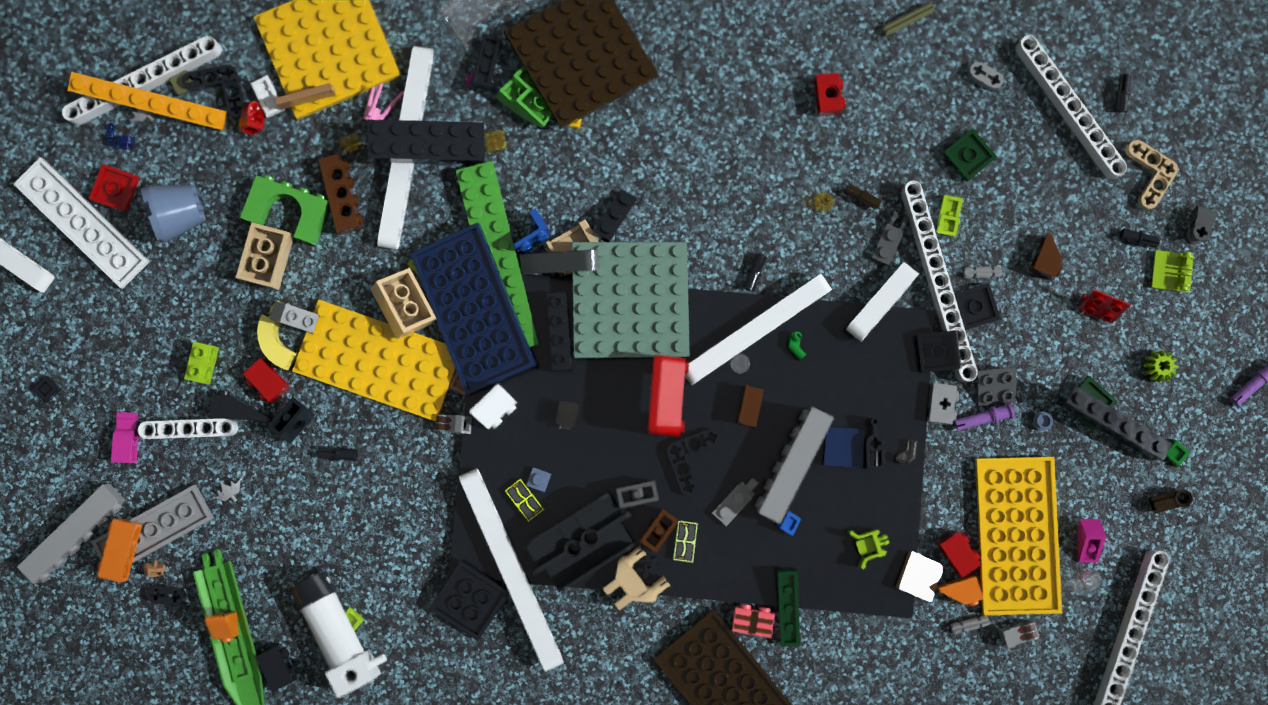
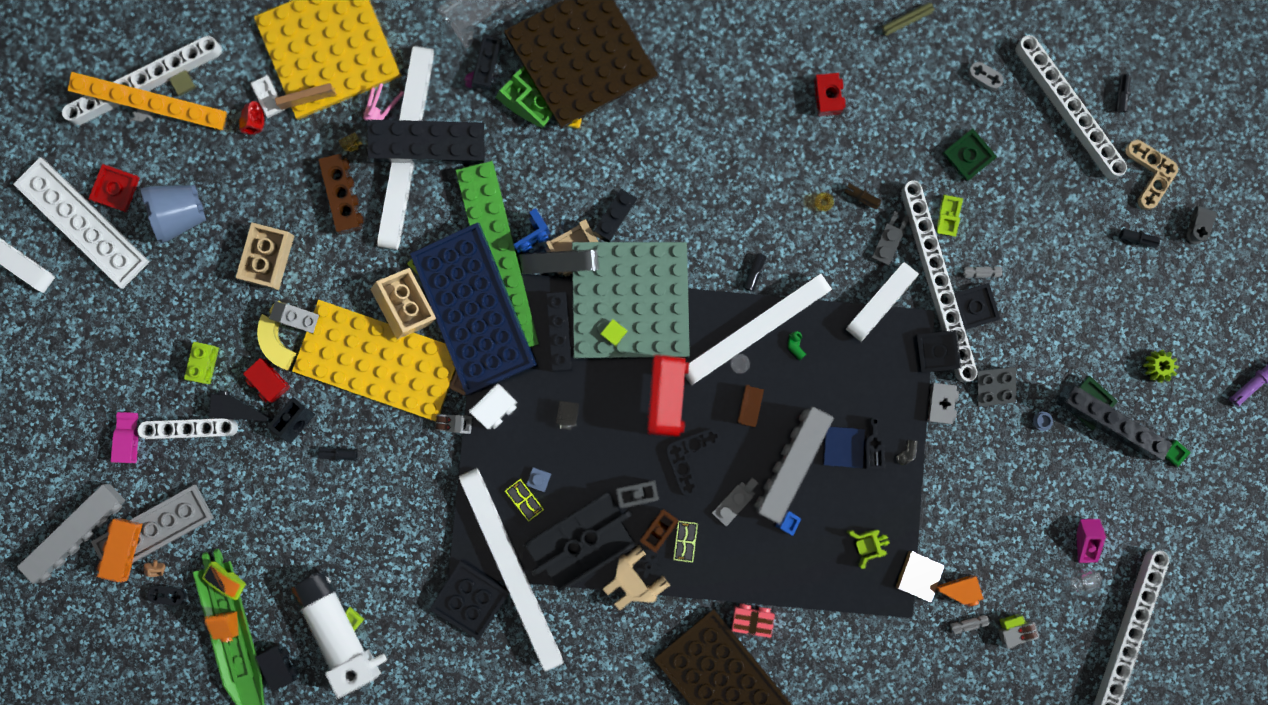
black tile [32,376,62,403] -> none
clear blue plate [106,123,135,150] -> none
black beam [182,65,245,120] -> none
light grey piece [212,478,242,502] -> none
bright green arch [240,175,330,246] -> none
clear yellow plate [485,130,508,153] -> none
dark green plate [777,569,800,647] -> none
red brick [936,531,982,578] -> none
medium lavender pin [954,402,1015,431] -> none
yellow plate [975,457,1062,615] -> none
reddish brown slope [1029,233,1062,280] -> none
red hinge [1077,289,1131,323] -> none
dark brown piece [1149,489,1193,514] -> none
lime hinge [1151,250,1194,293] -> none
none -> slope [202,562,246,600]
none -> lime tile [600,319,628,346]
none -> lime tile [999,614,1025,629]

